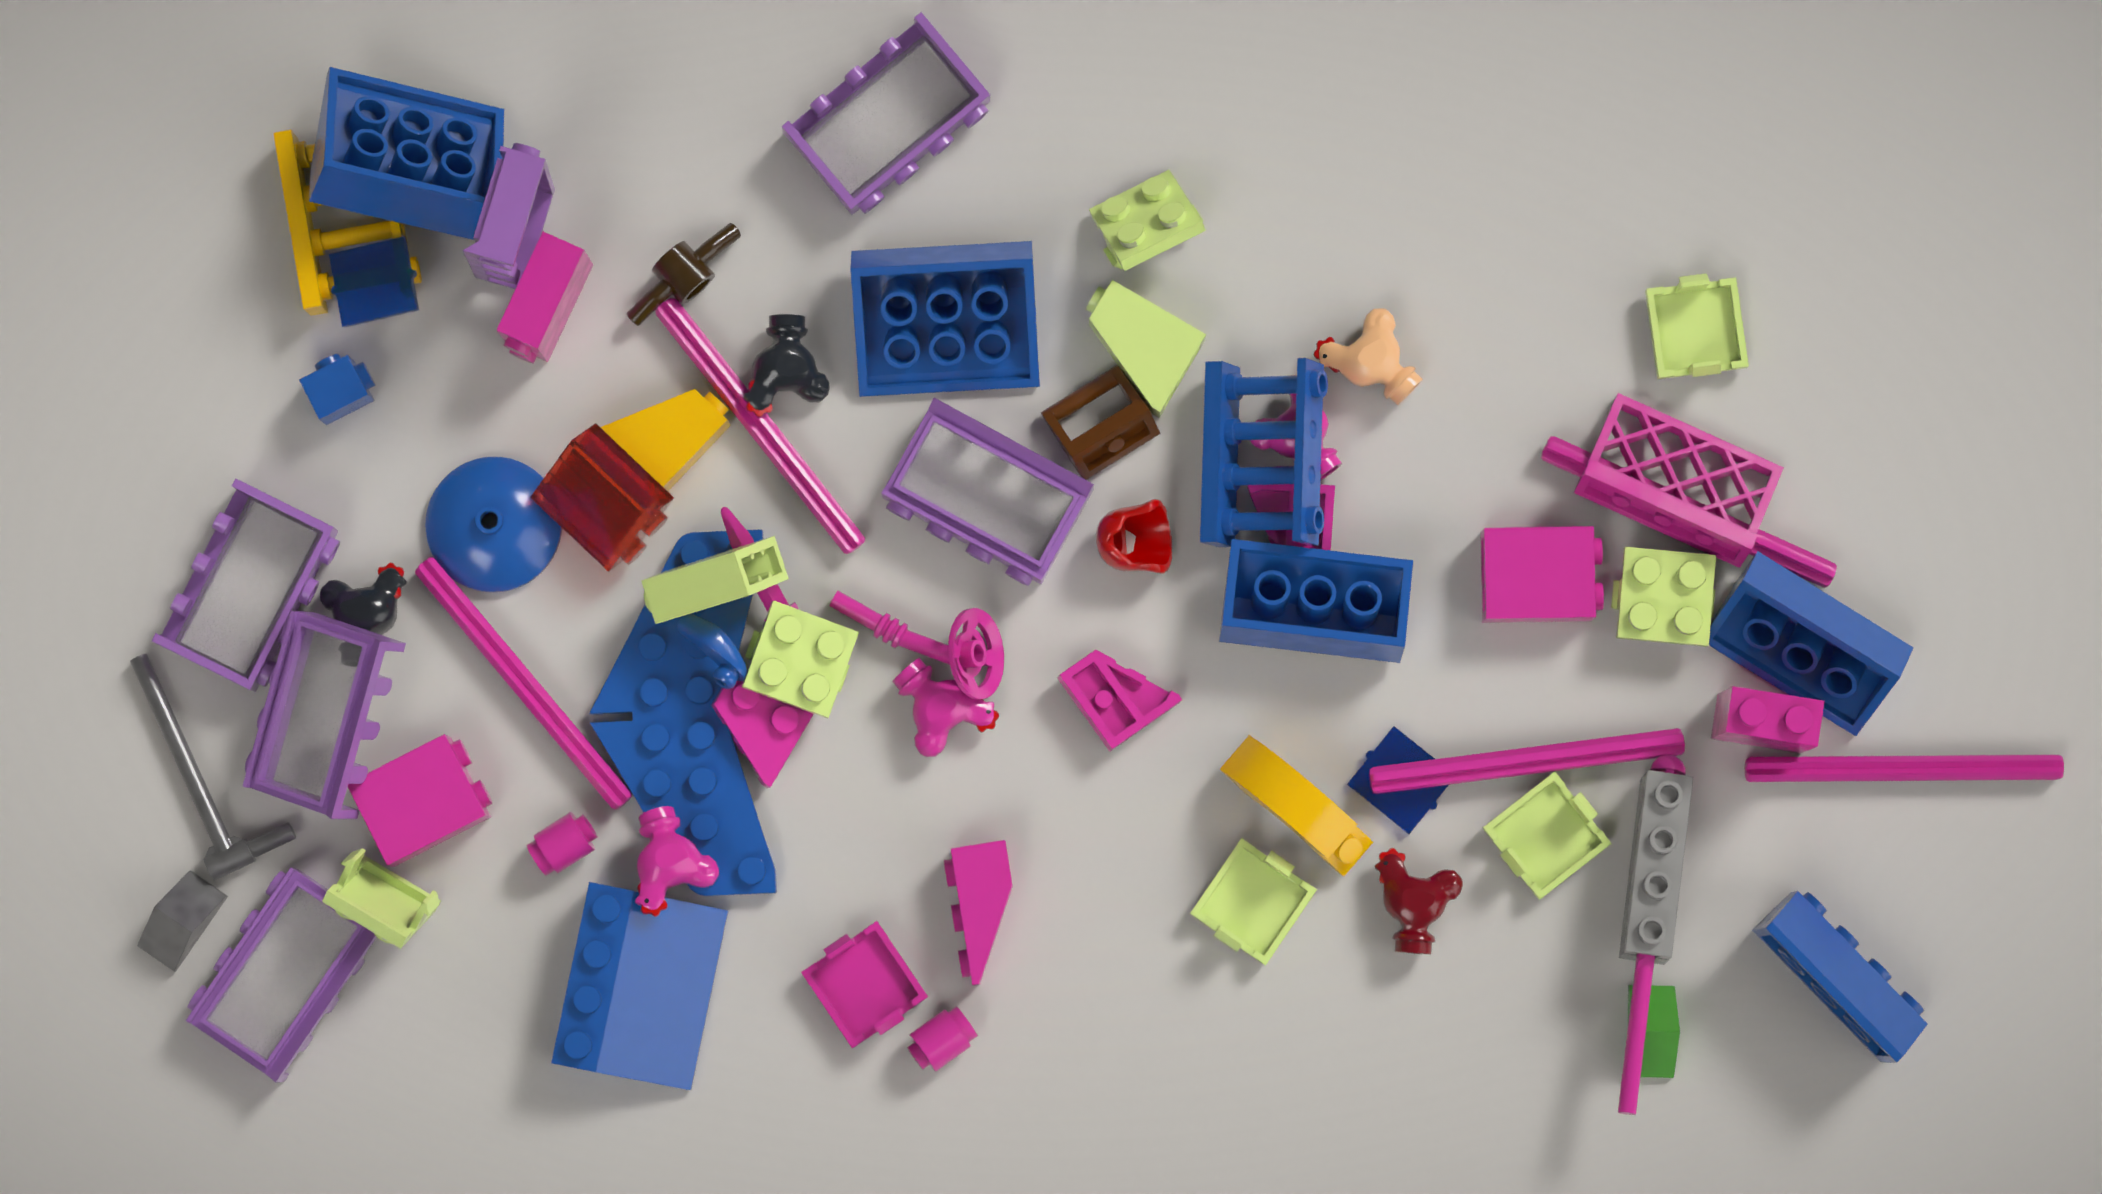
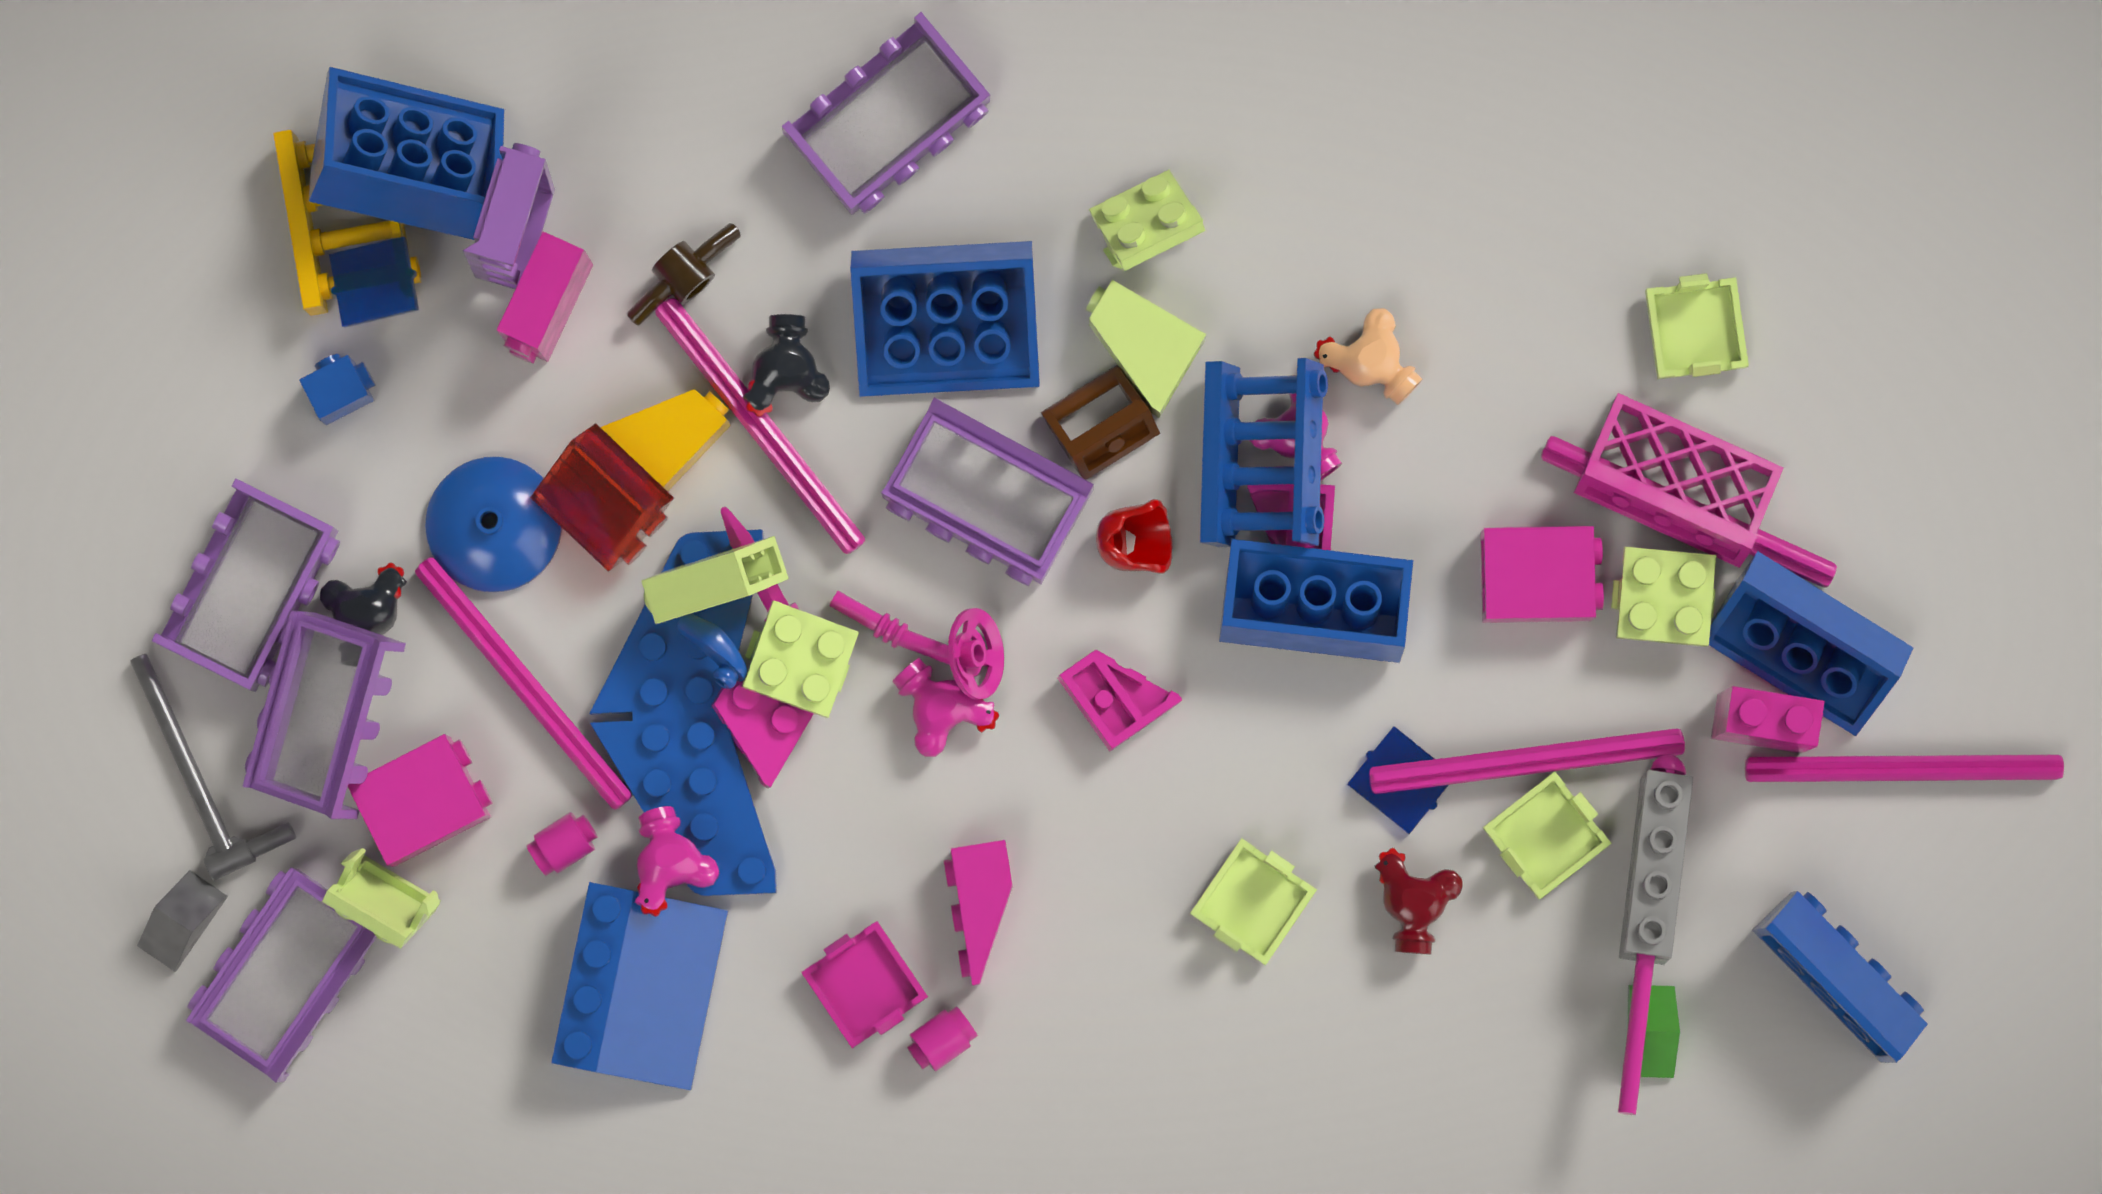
yellow arch [1220,735,1373,877] -> none

